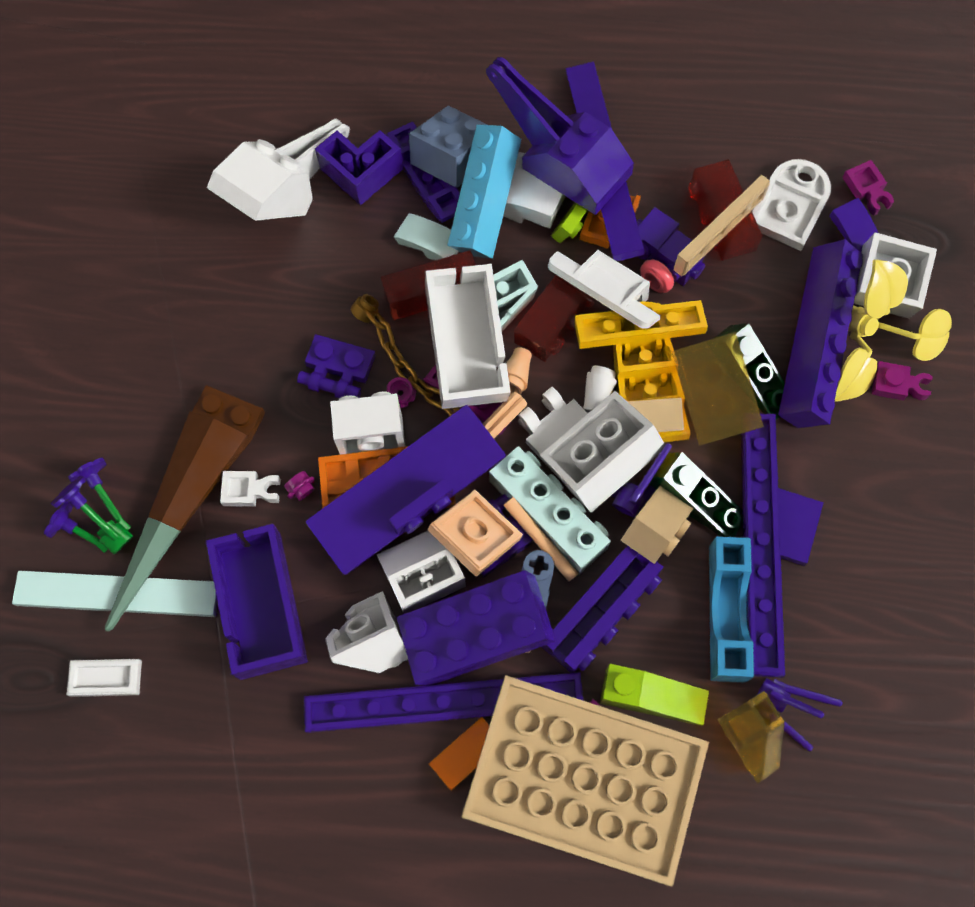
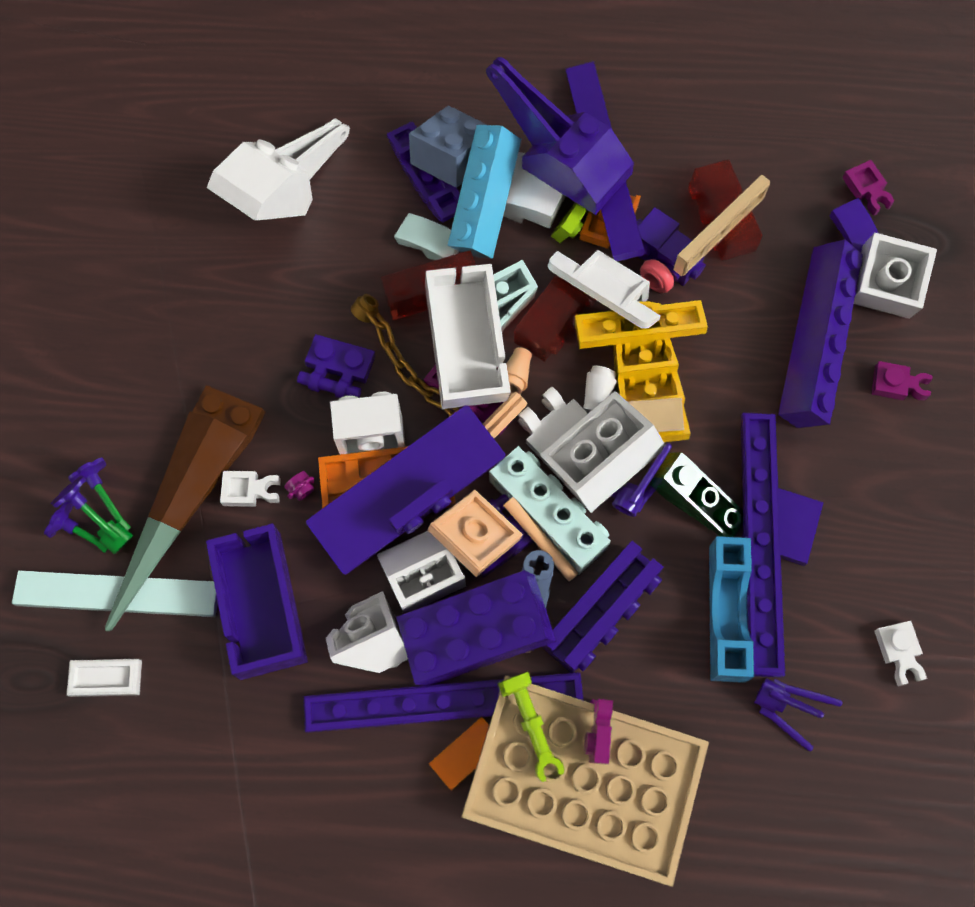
dark purple brick [315,130,404,205] -> none
magenta plate [386,377,416,408] -> none
lime slope [600,664,709,726] -> none
tan brick [621,486,693,564] -> none
clear yellow tile [671,332,764,445] -> none
dark green slope [707,323,785,419] -> none
clear yellow slope [717,691,785,783] -> none
white tile [746,159,831,251] -> none
light yellow plant [835,259,952,401] -> none
none -> lime piece [497,672,564,782]
none -> magenta plate [584,699,613,765]
none -> white plate [874,621,927,686]

